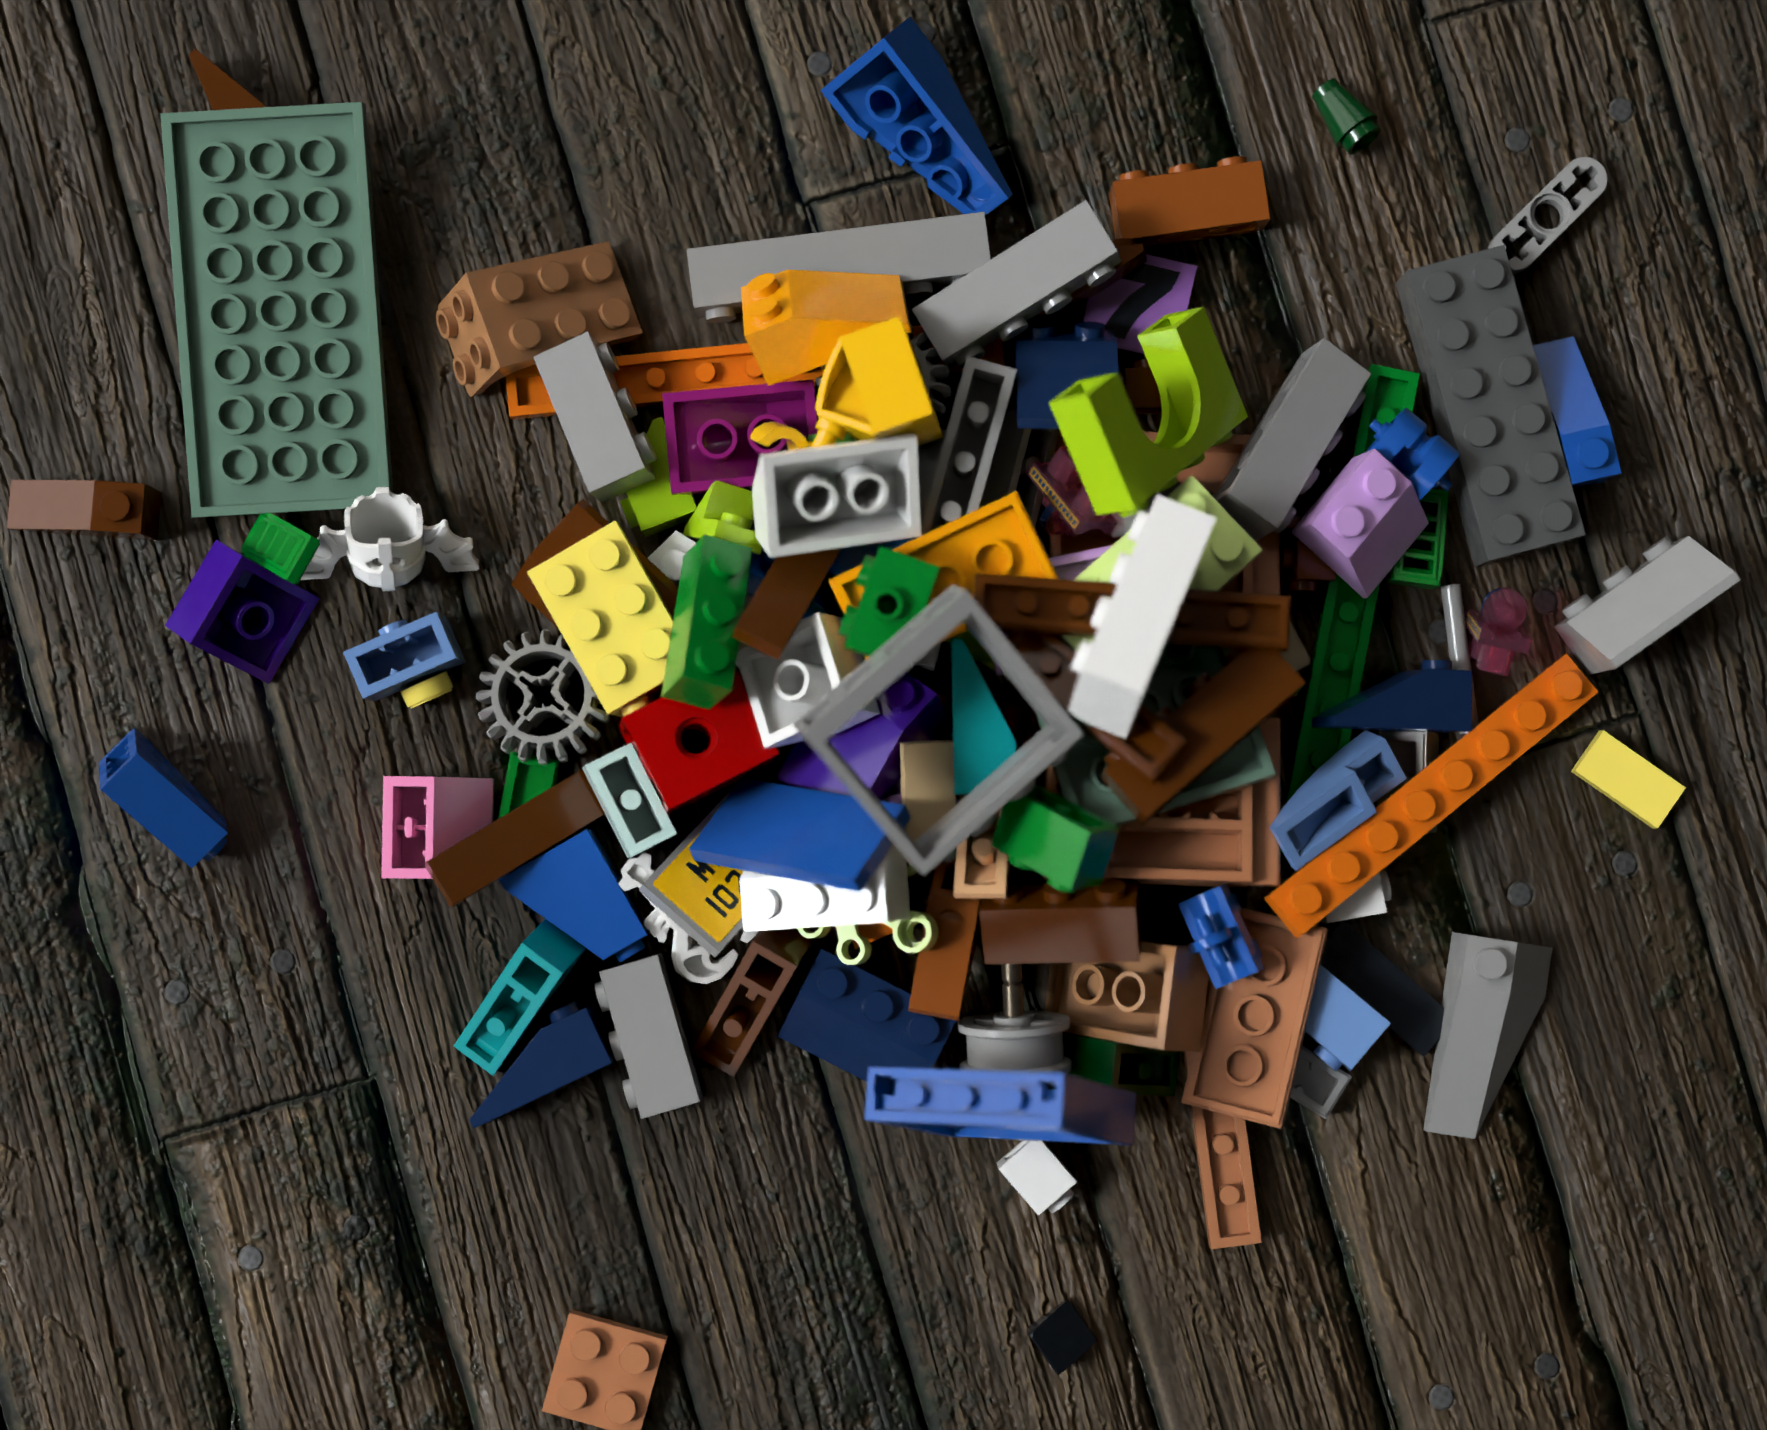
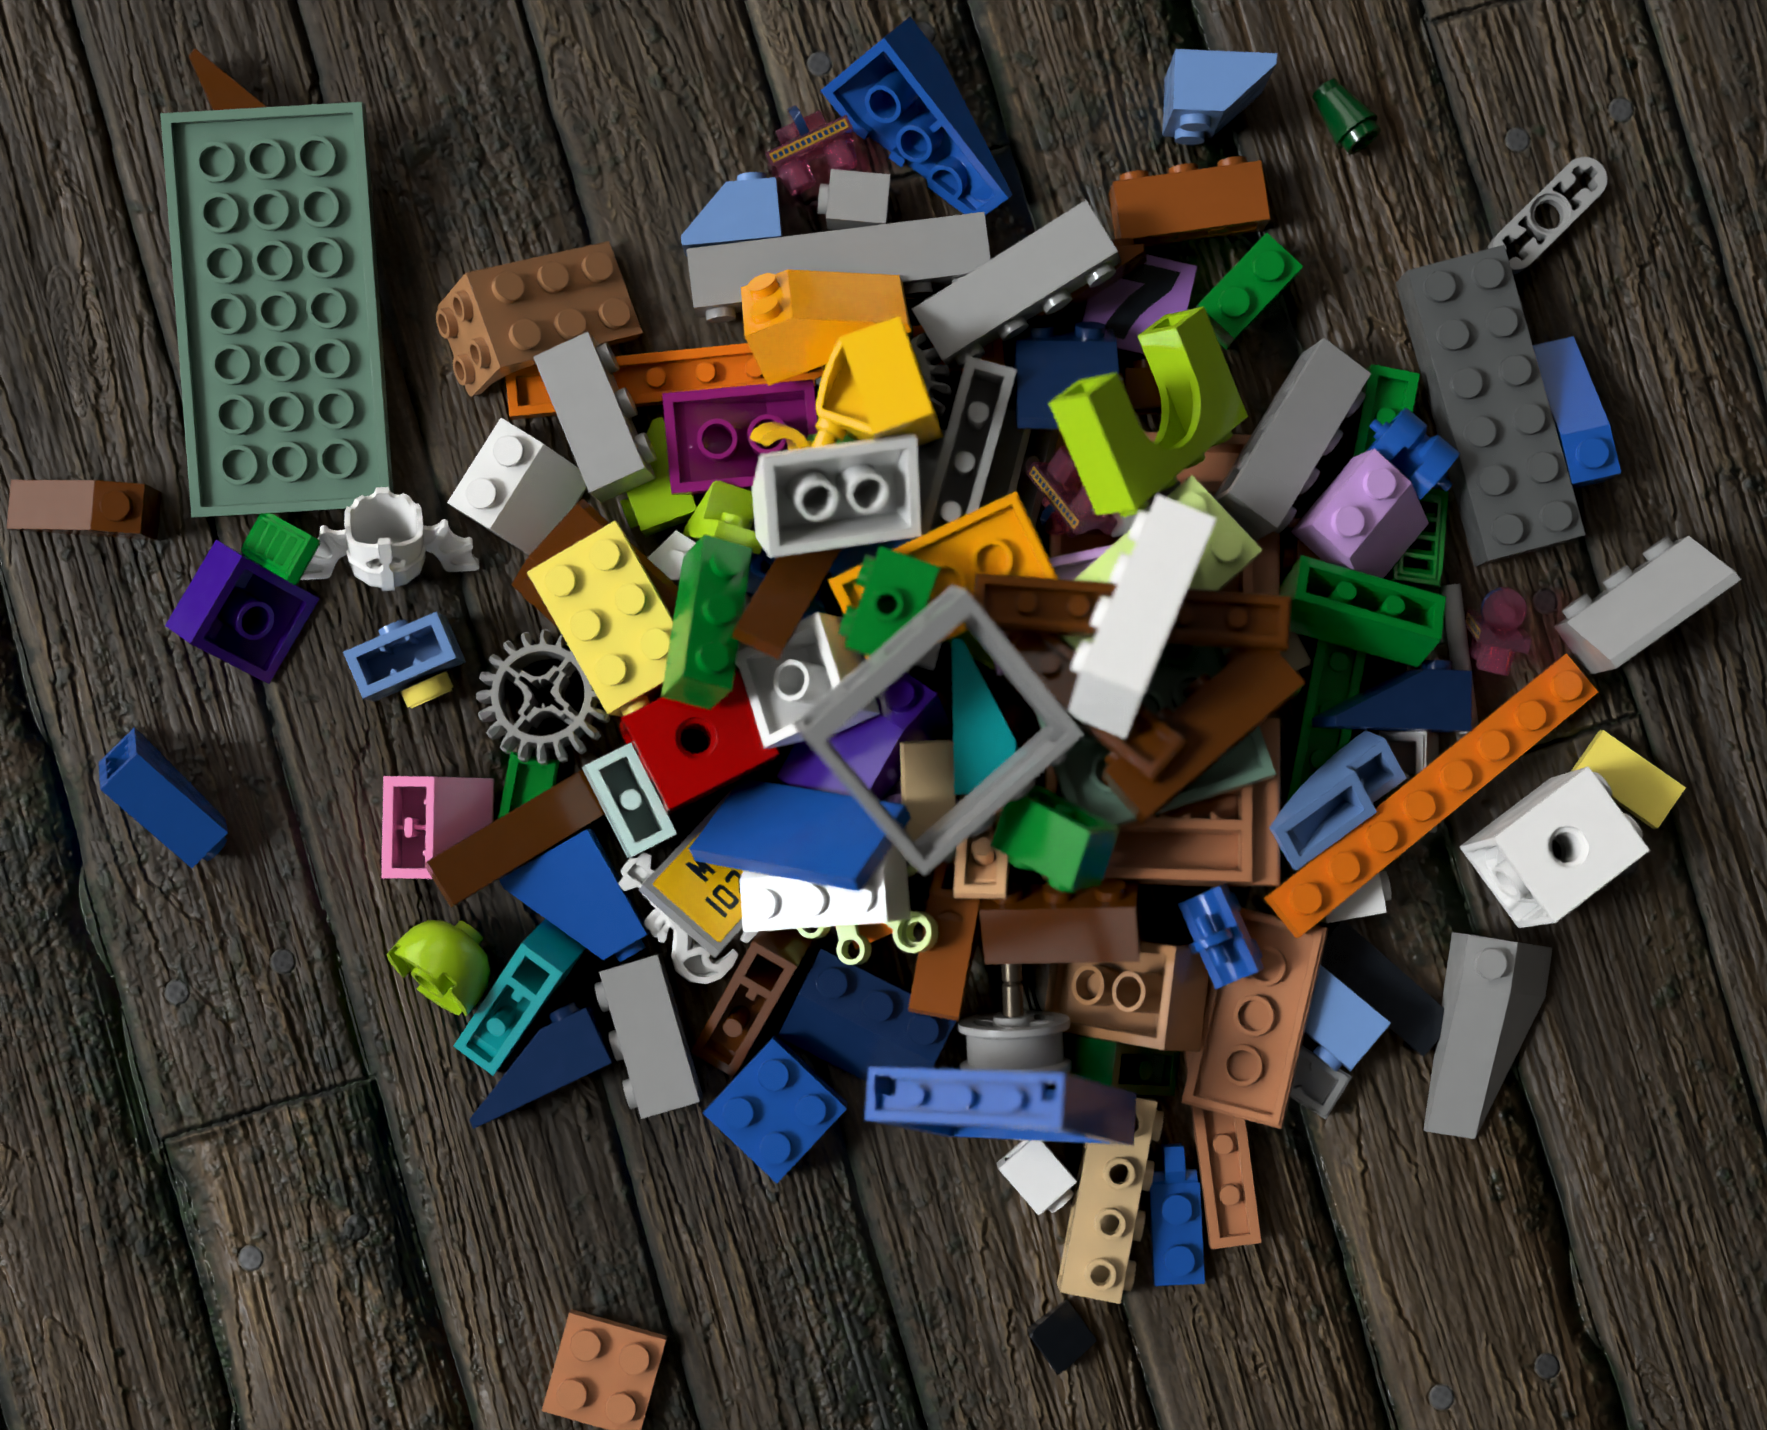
none -> lime cylinder [386,920,490,1016]
none -> white slope [447,418,587,555]
none -> medium blue slope [681,172,782,257]
none -> blue brick [703,1034,848,1183]
none -> clear pink hips [765,105,857,196]
none -> light grey brick [818,169,891,230]
none -> tan brick [1057,1095,1164,1304]
none -> blue hinge [1148,1143,1205,1286]
none -> medium blue slope [1162,49,1277,145]
none -> green brick [1196,232,1303,350]
none -> green brick [1279,555,1446,667]
none -> white brick [1459,766,1649,928]

